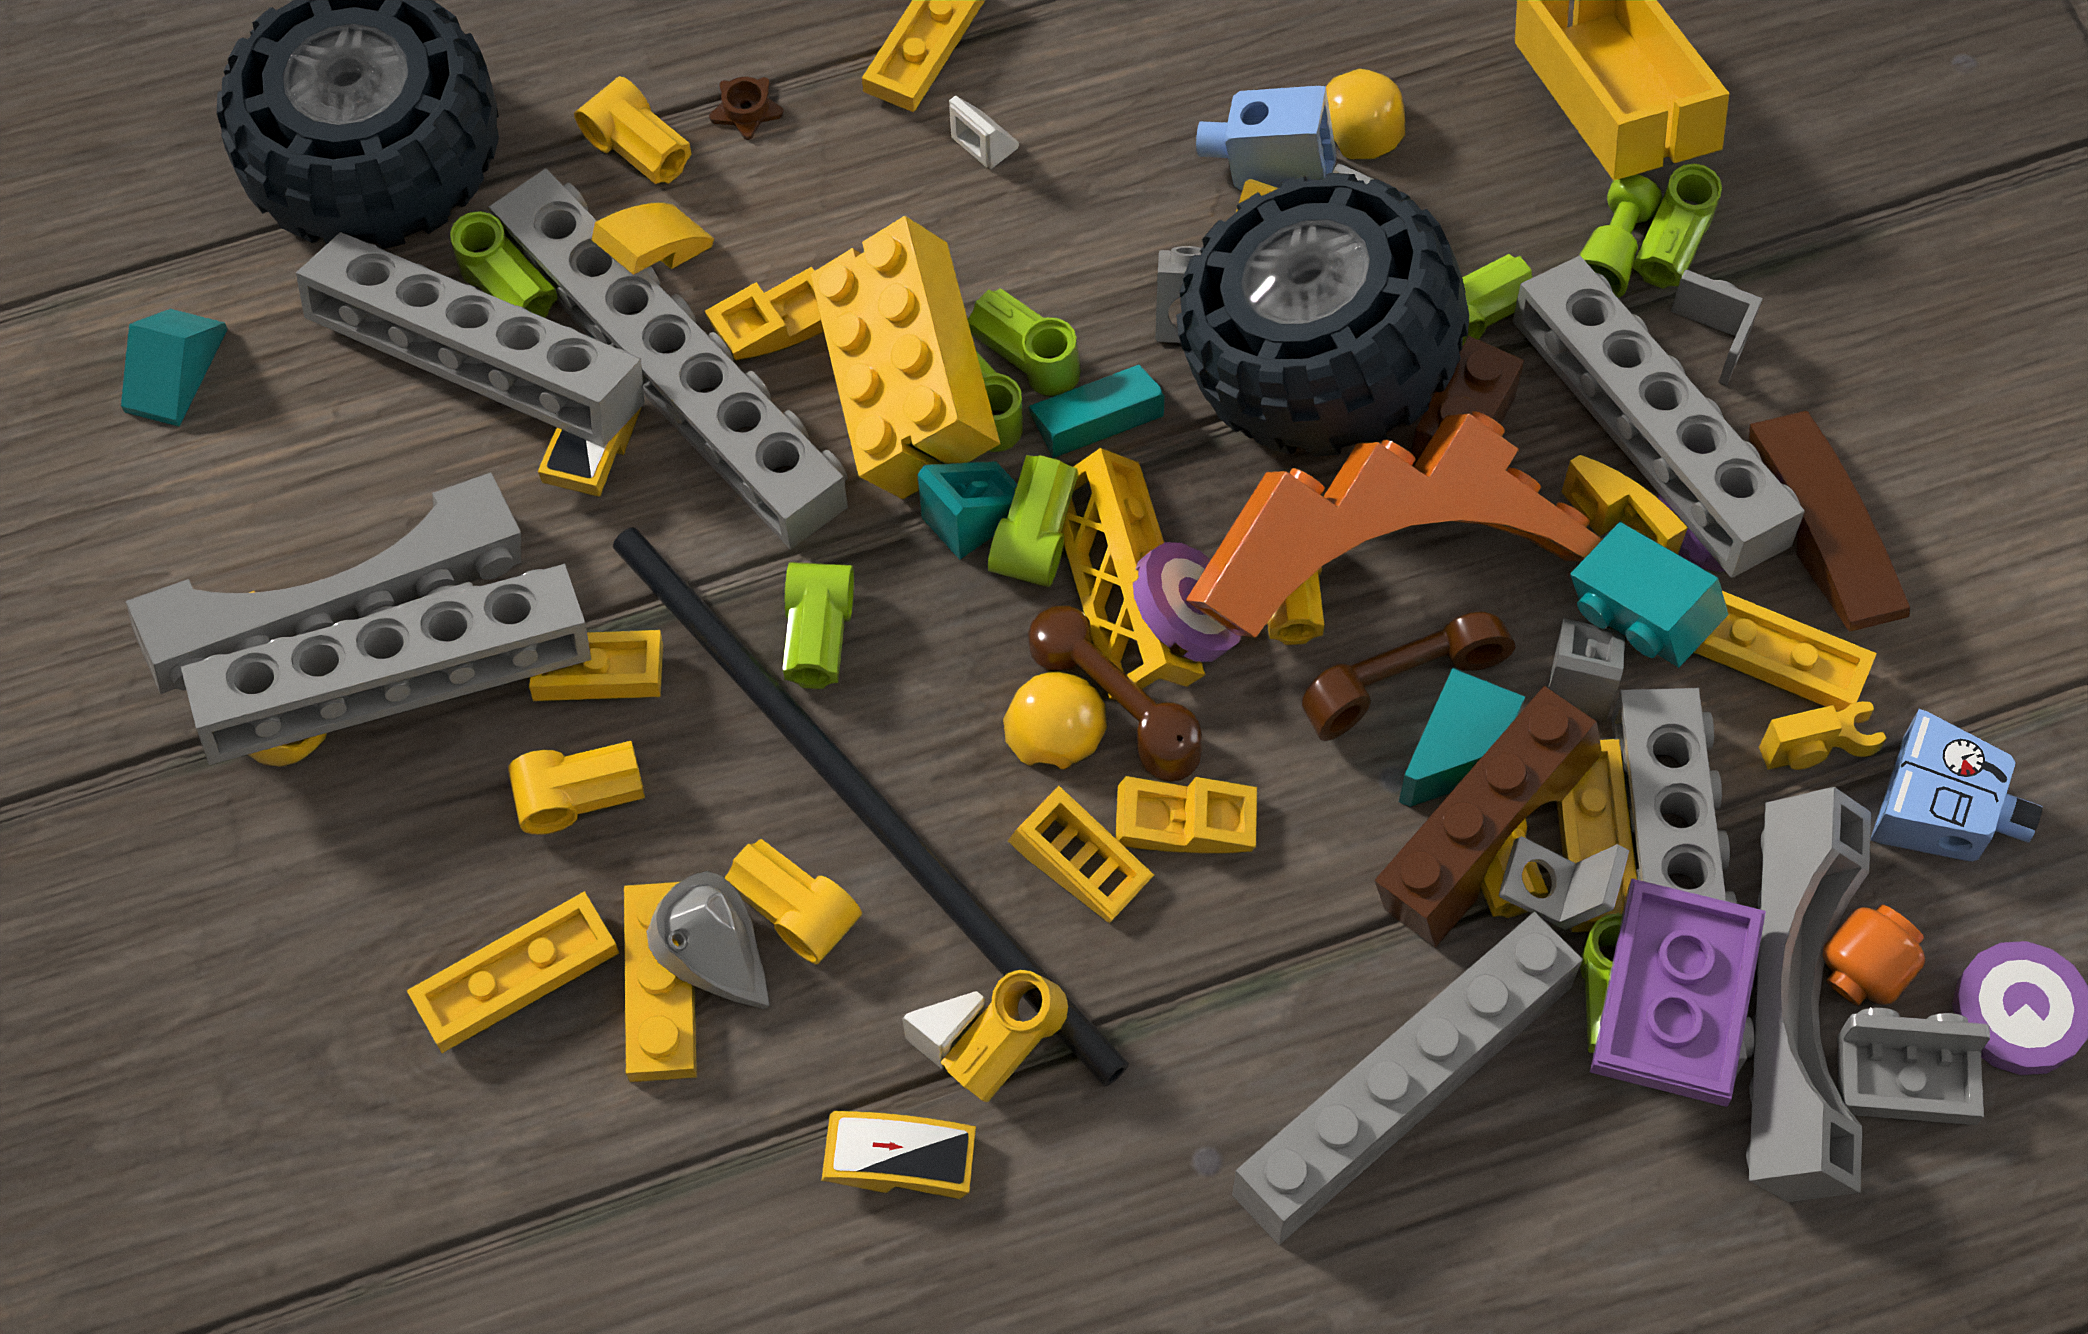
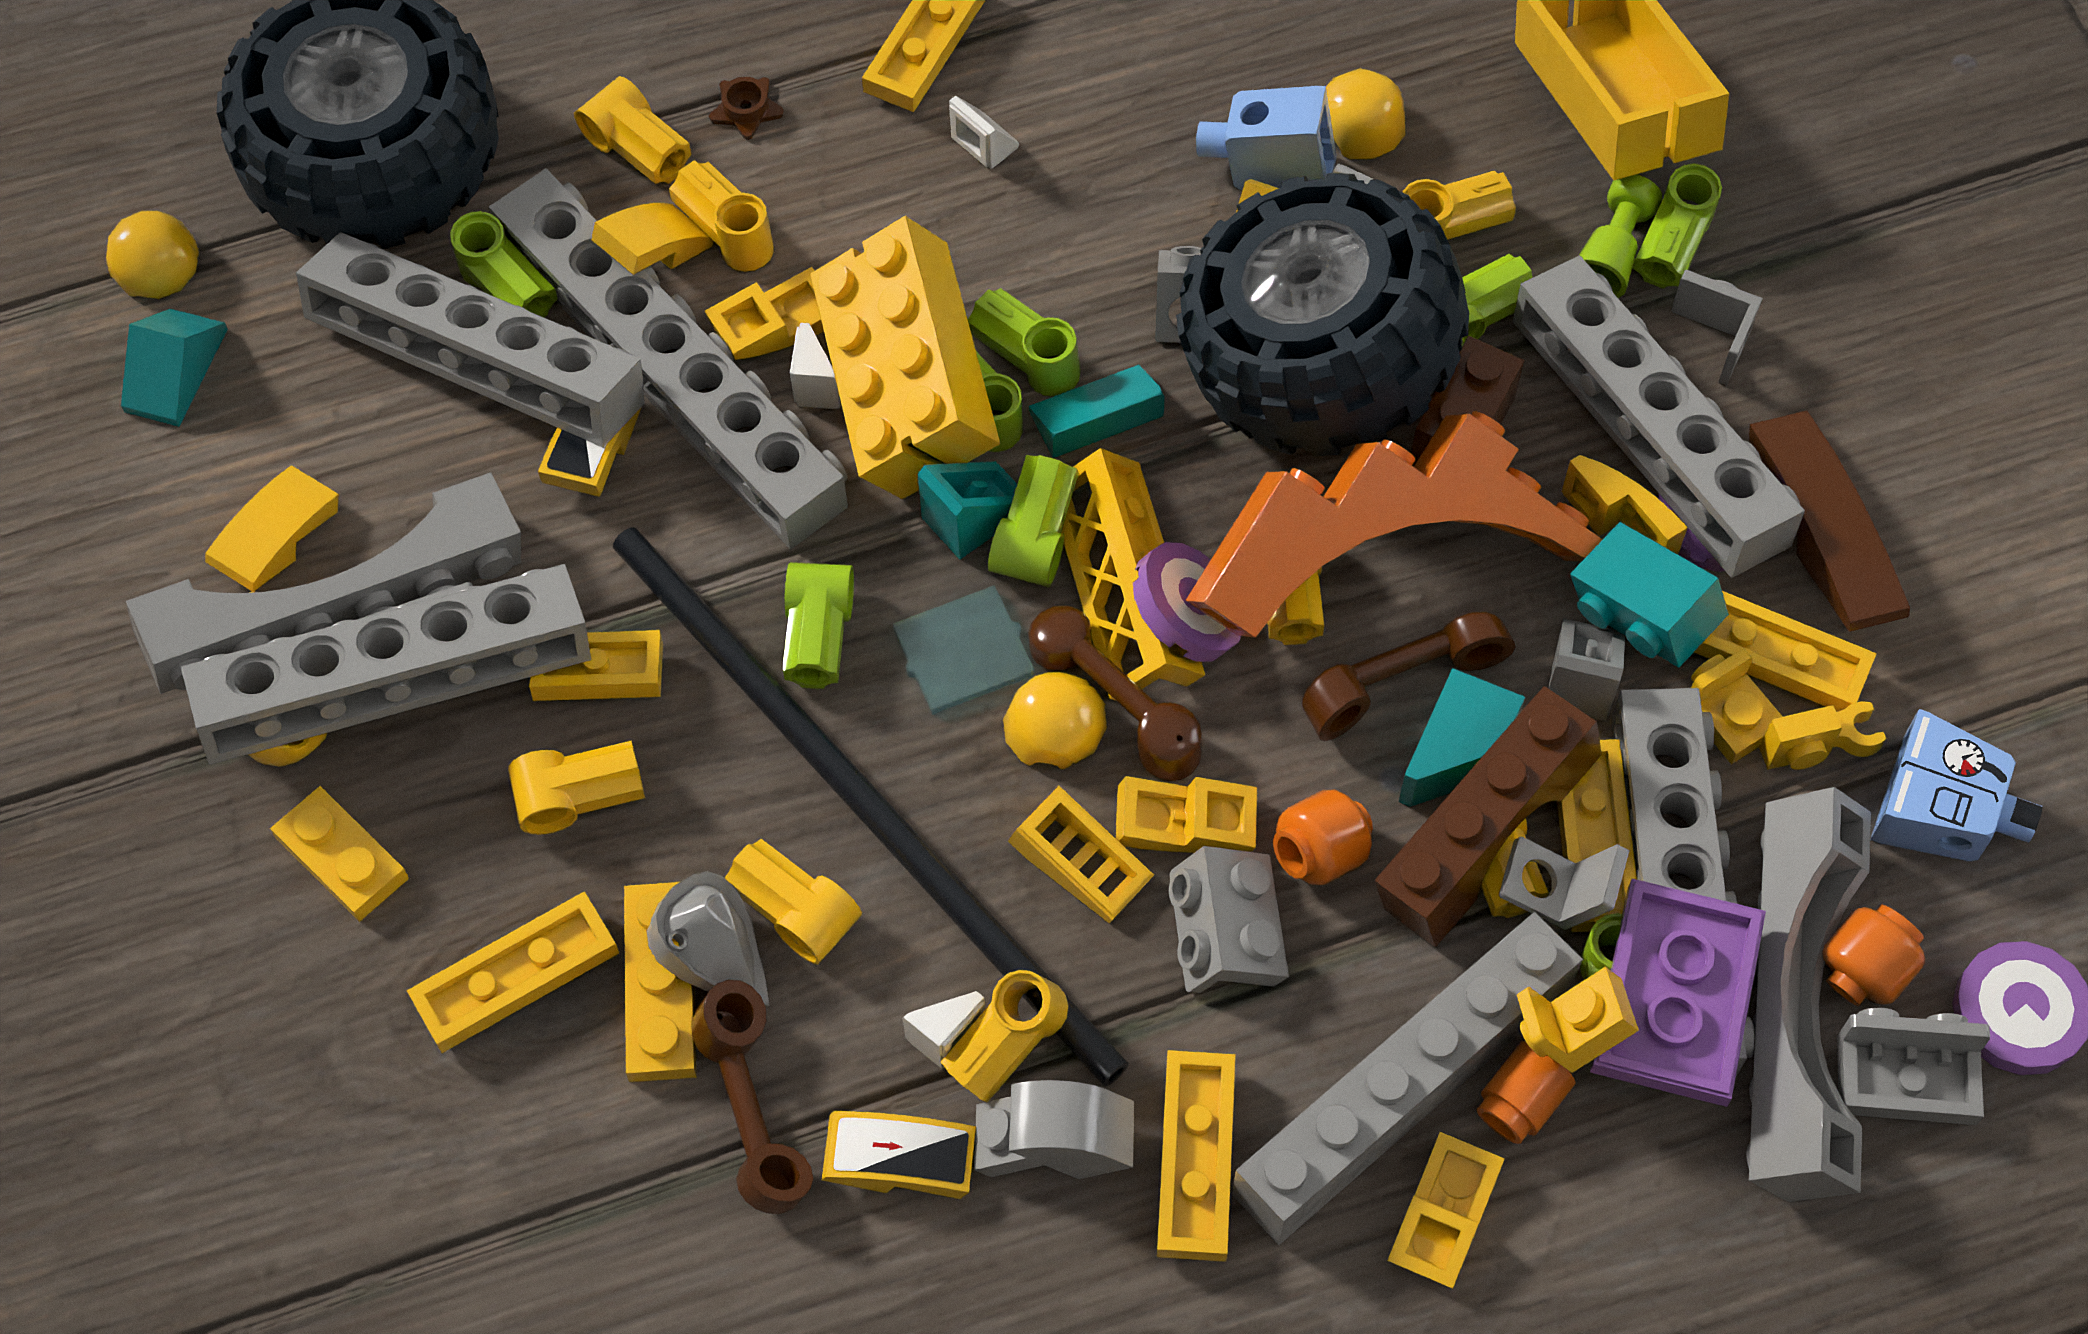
none -> yellow hair [106,211,199,299]
none -> yellow slope [205,465,339,591]
none -> yellow plate [270,786,409,922]
none -> yellow piece [669,160,774,272]
none -> reddish brown piece [691,980,813,1214]
none -> white slope [790,323,841,409]
none -> clear light blue piece [893,585,1035,715]
none -> light grey brick [974,1080,1134,1179]
none -> yellow plate [1157,1050,1236,1262]
none -> light grey bracket [1169,846,1289,993]
none -> orange head [1273,789,1373,885]
none -> yellow slope [1387,1132,1505,1289]
none -> yellow piece [1403,171,1516,240]
none -> orange brick [1477,1041,1576,1144]
none -> yellow bracket [1517,966,1639,1073]
none -> yellow bracket [1691,648,1783,765]

